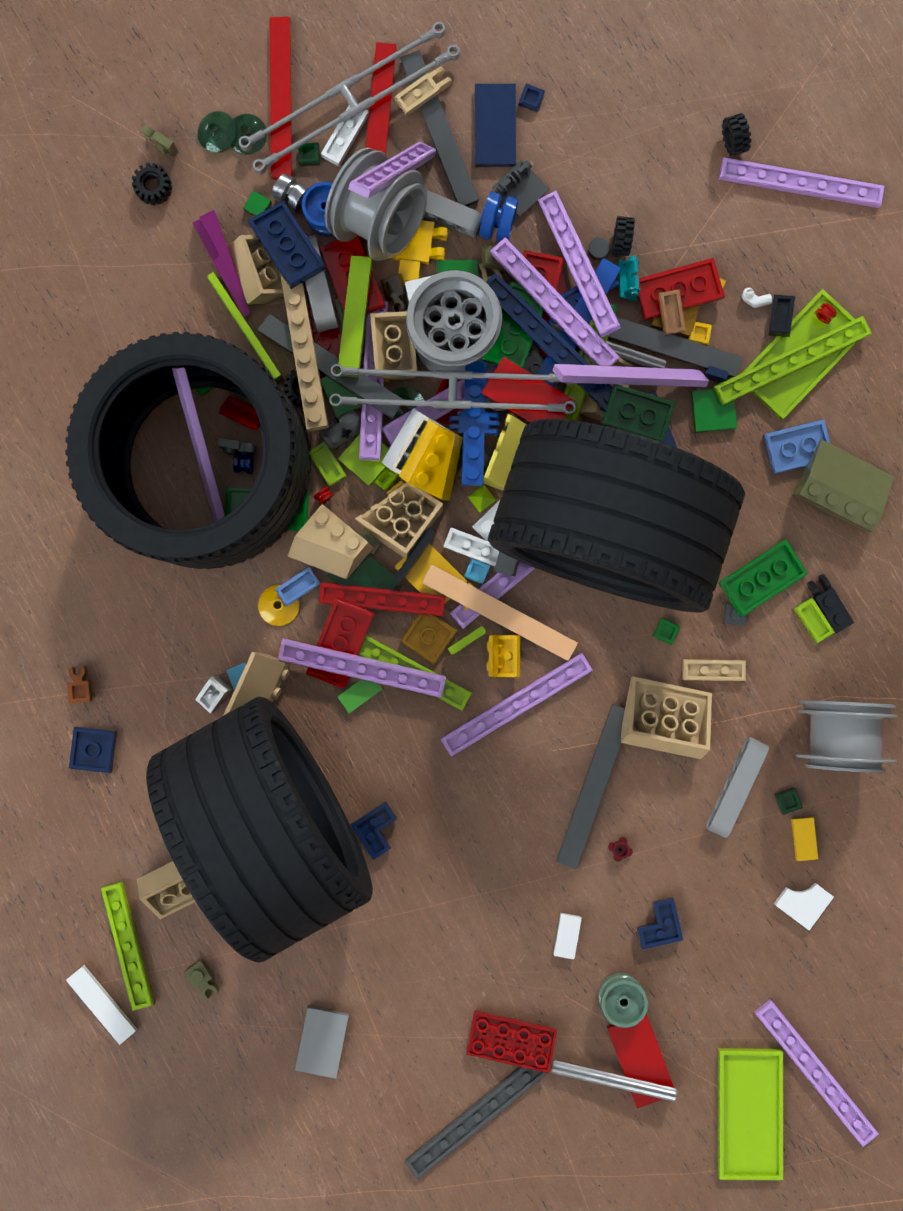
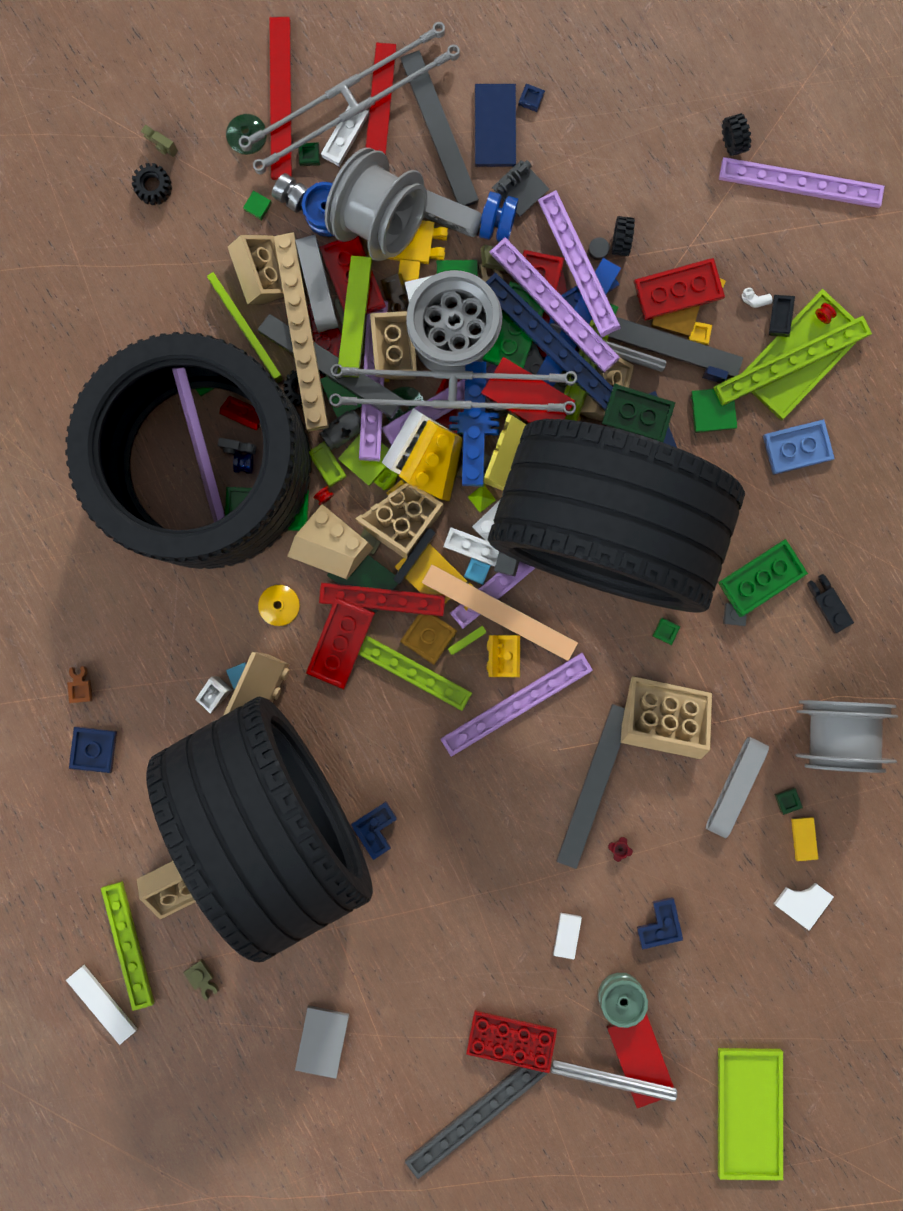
magenta wedge [193,210,251,317] -> none
clear green dish [197,111,237,153] -> none
dark blue tile [247,201,327,289] -> none
medium blue tile [275,567,321,607] -> none
lavender tile [278,638,446,698] -> none
bright green tile [337,679,383,713] -> none
lavender tile [348,141,437,199] -> none
tan hinge [395,67,452,116] -> none
lavender tile [553,364,709,387] -> none
teal hinge [618,255,640,302] -> none
medium nougat tile [658,290,686,336] -> none
tan tile [682,659,746,681] -> none
lavender tile [754,999,879,1147] -> none
olive slope [792,439,894,532] -> none
lime tile [793,597,835,643] -> none

